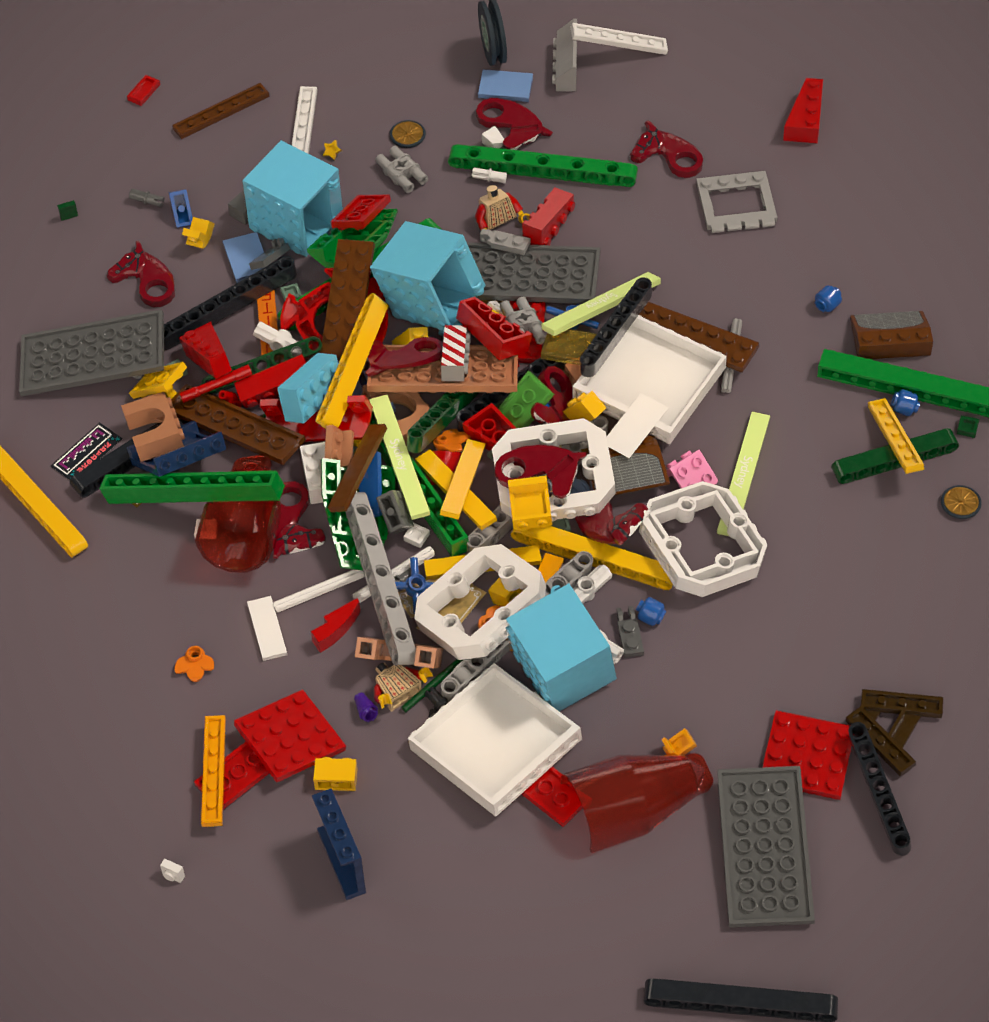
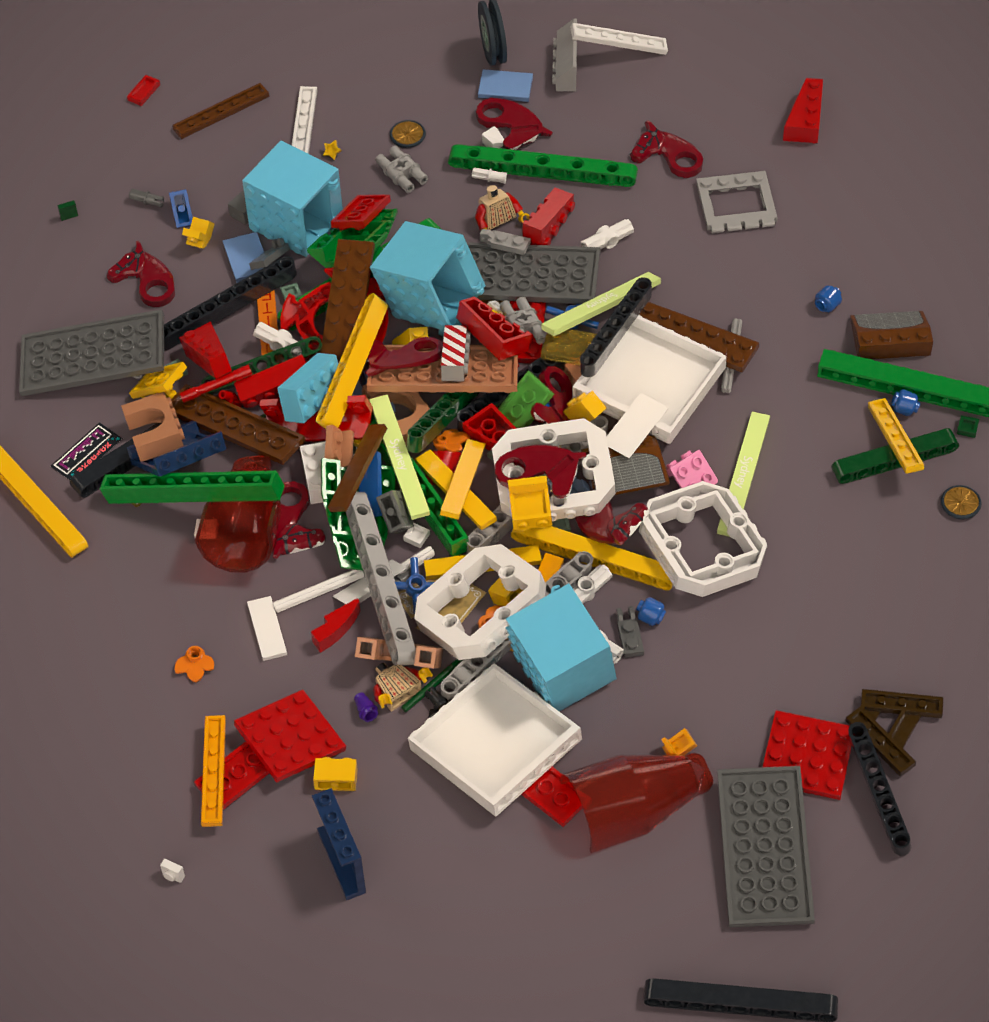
none -> white sticker [333,560,407,604]
none -> white piece [581,219,634,249]

